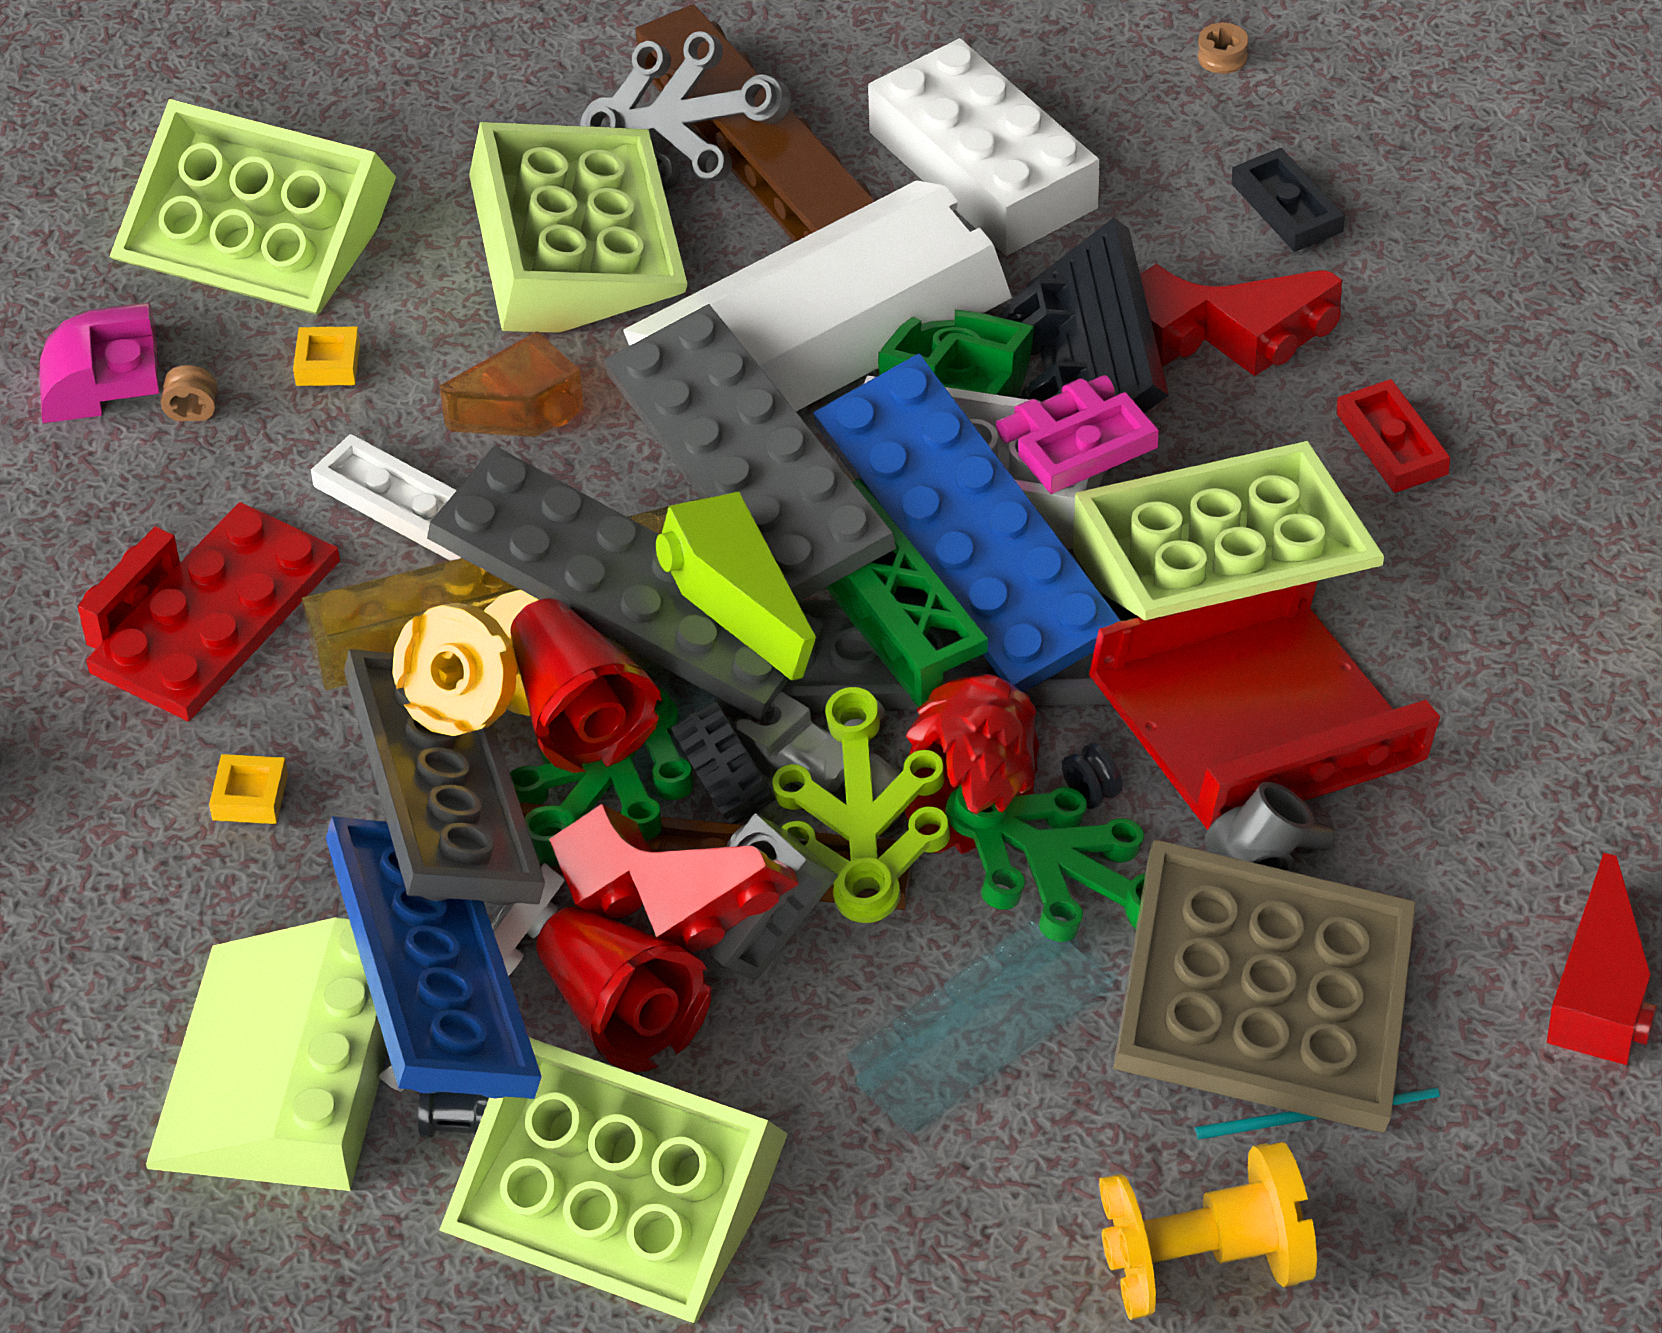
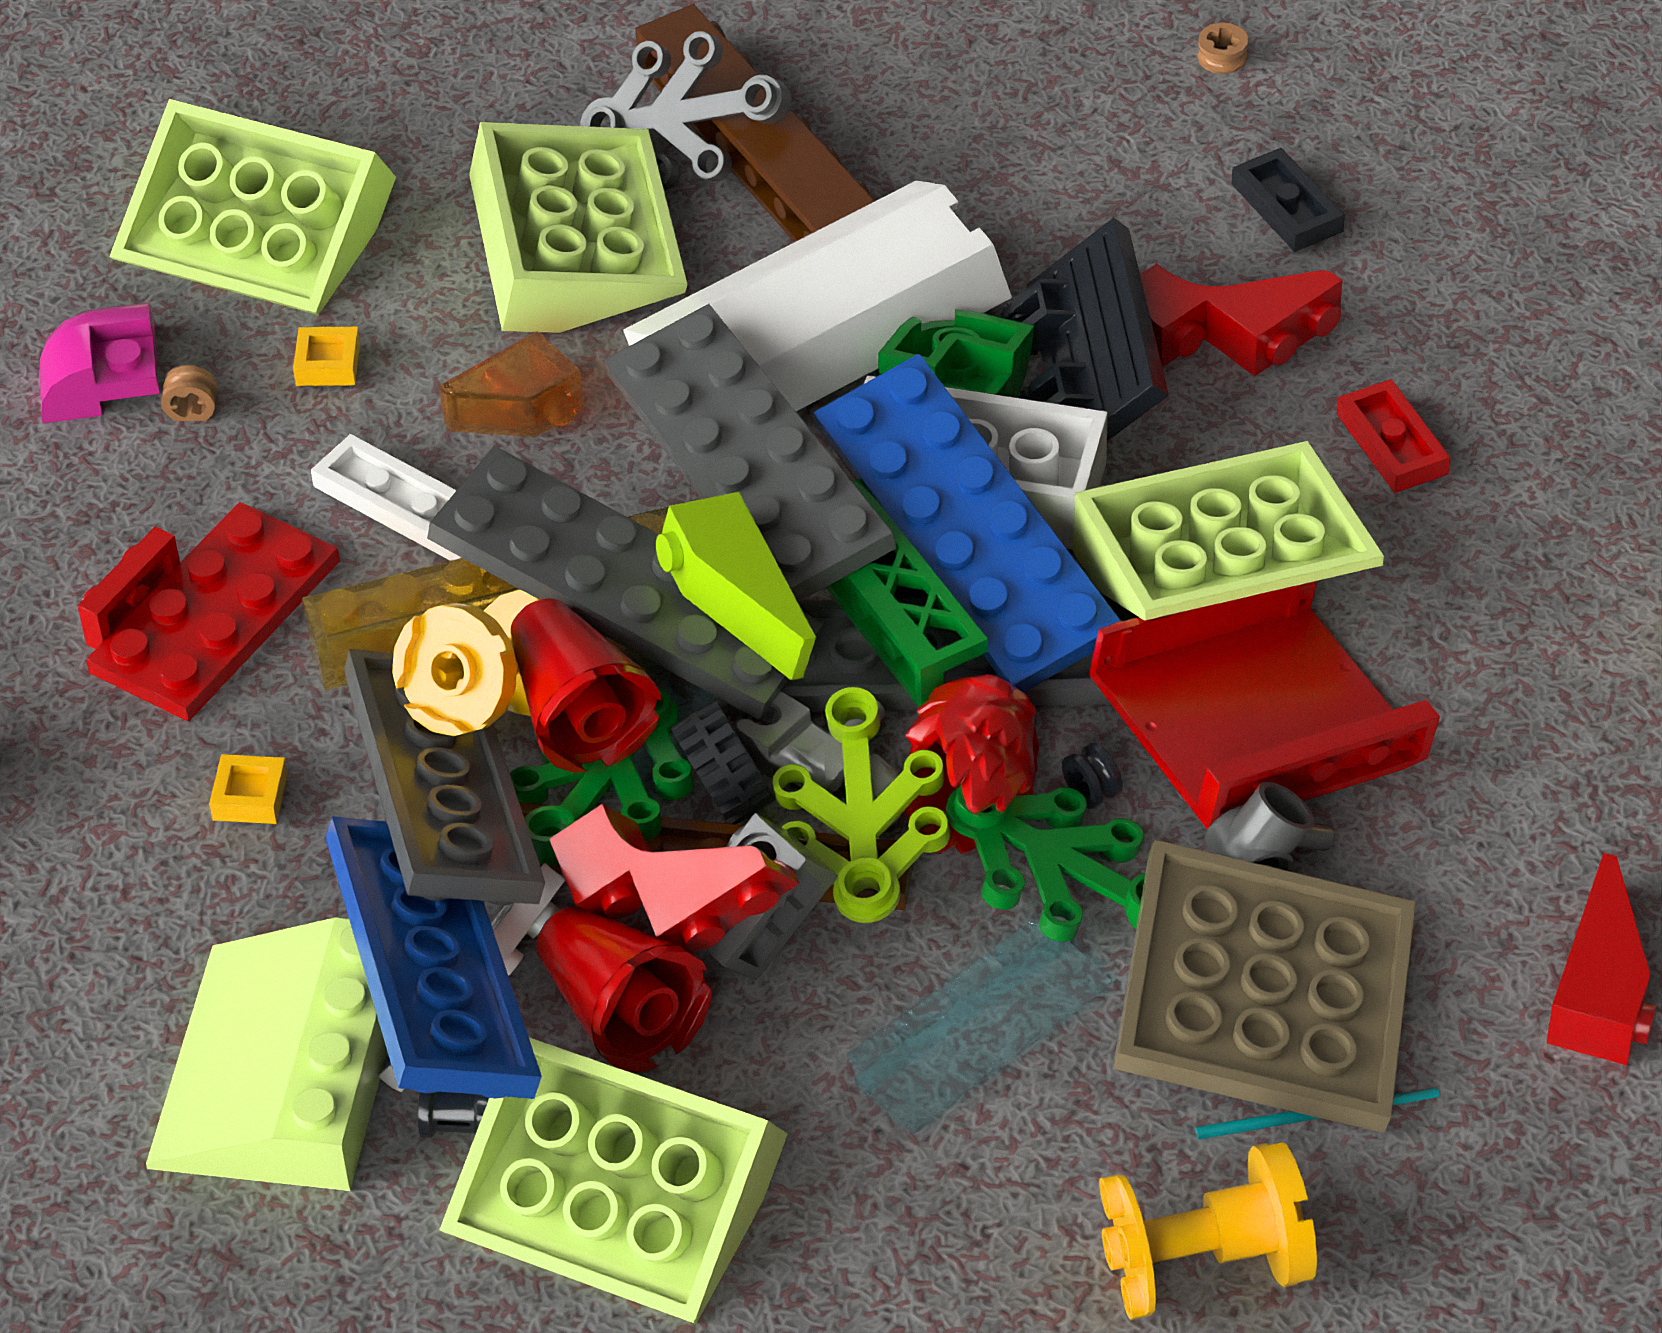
white brick [868,38,1099,256] -> none
dark pink plate [996,375,1159,494] -> none

